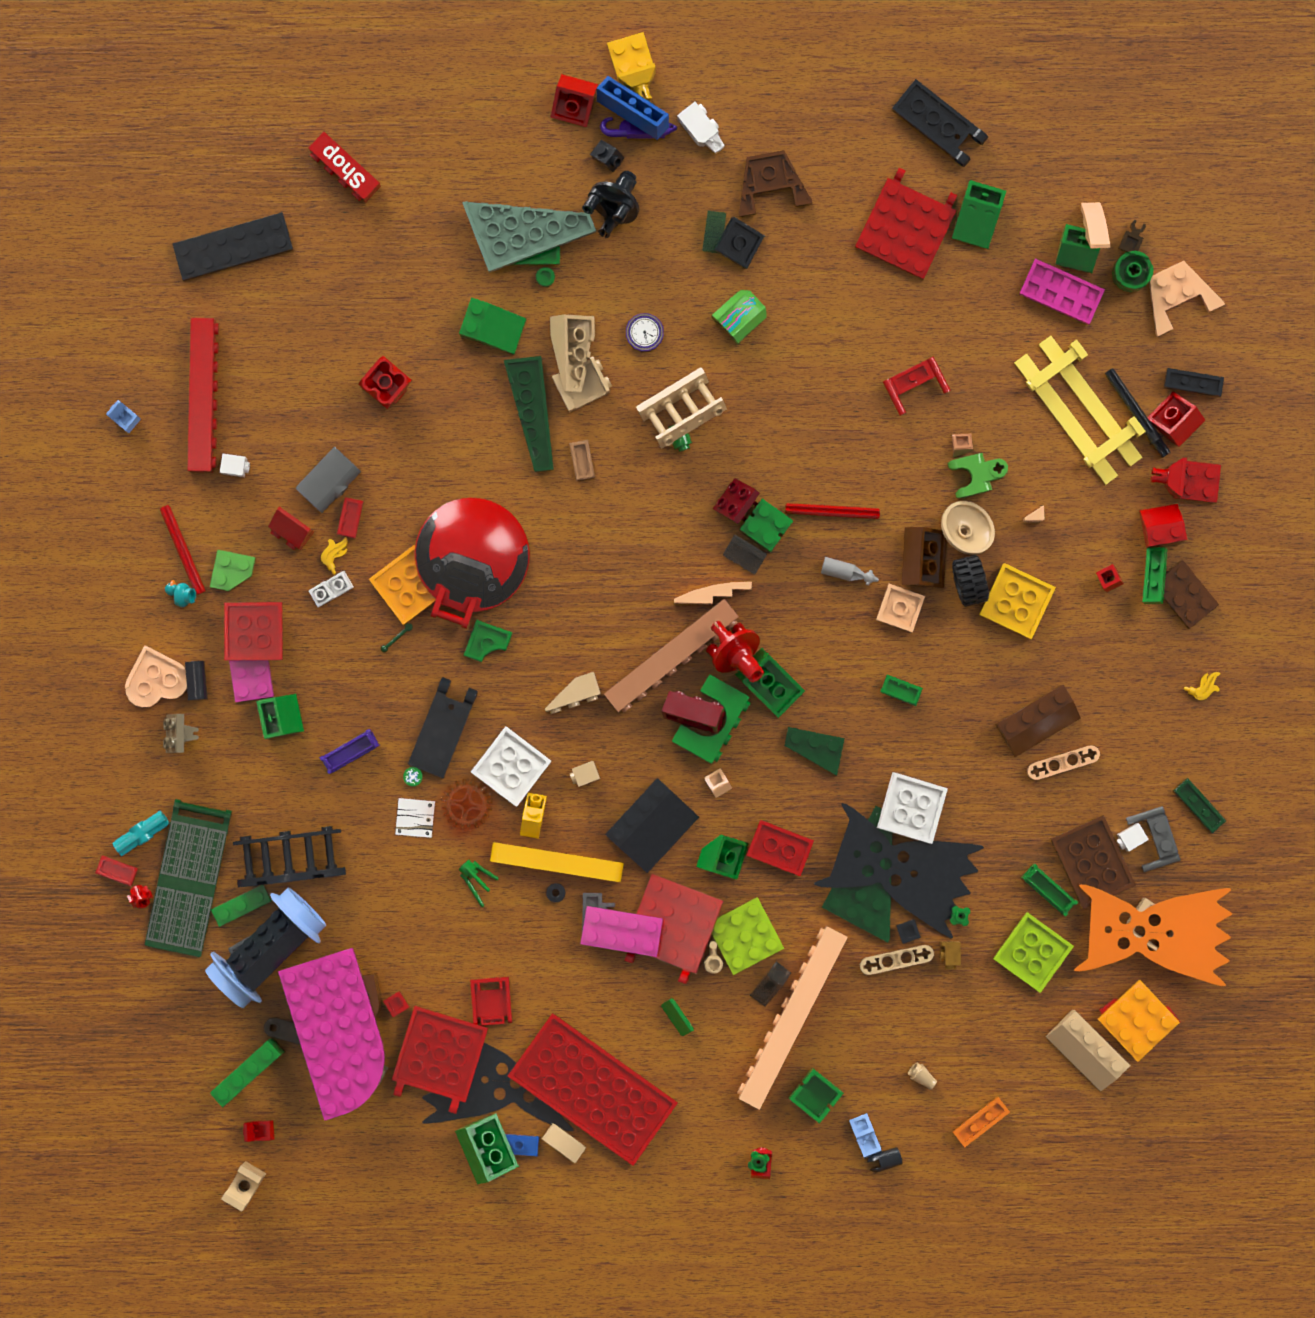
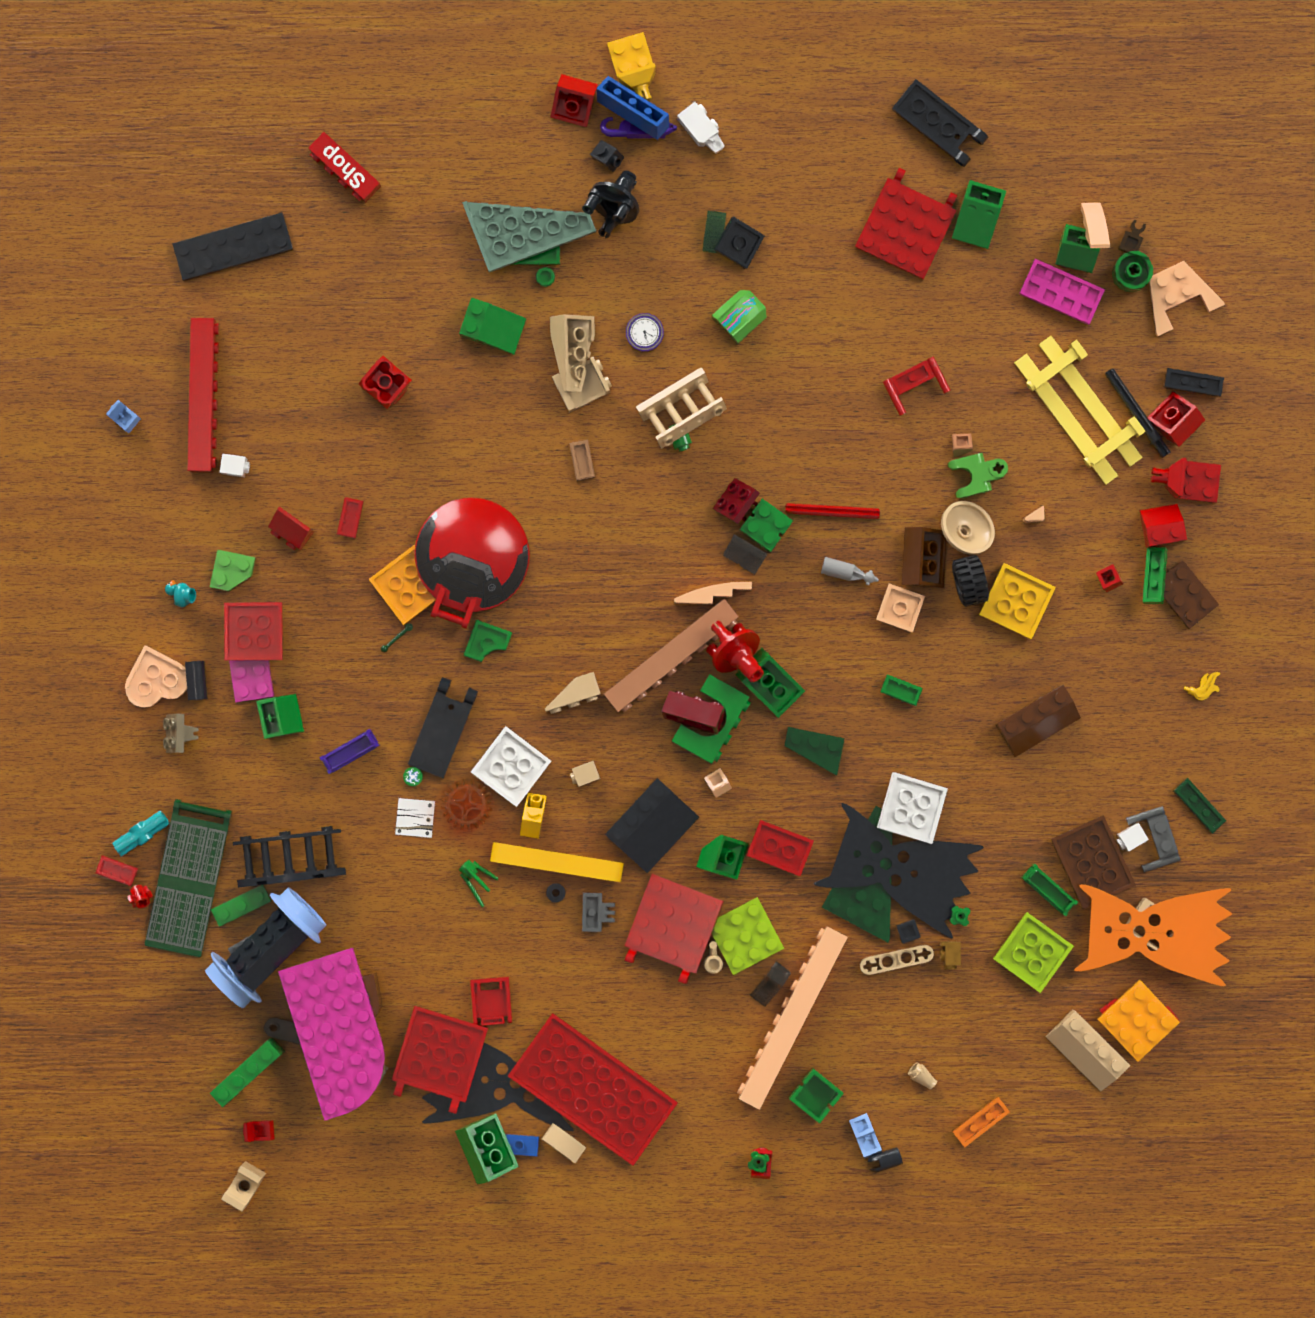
red axle [160,505,205,595] -> none
dark grey panel [296,447,361,513] -> none
white slope [309,571,354,607] -> none
yellow piece [321,537,348,574] -> none
red plate [383,991,410,1017] -> none
dark green wing [504,356,554,472] -> none
dark pink plate [581,906,663,957] -> none
green slope [661,997,694,1036] -> none
reddish brown wing [739,150,813,218] -> none
light nougat beam [1027,746,1100,780] -> none

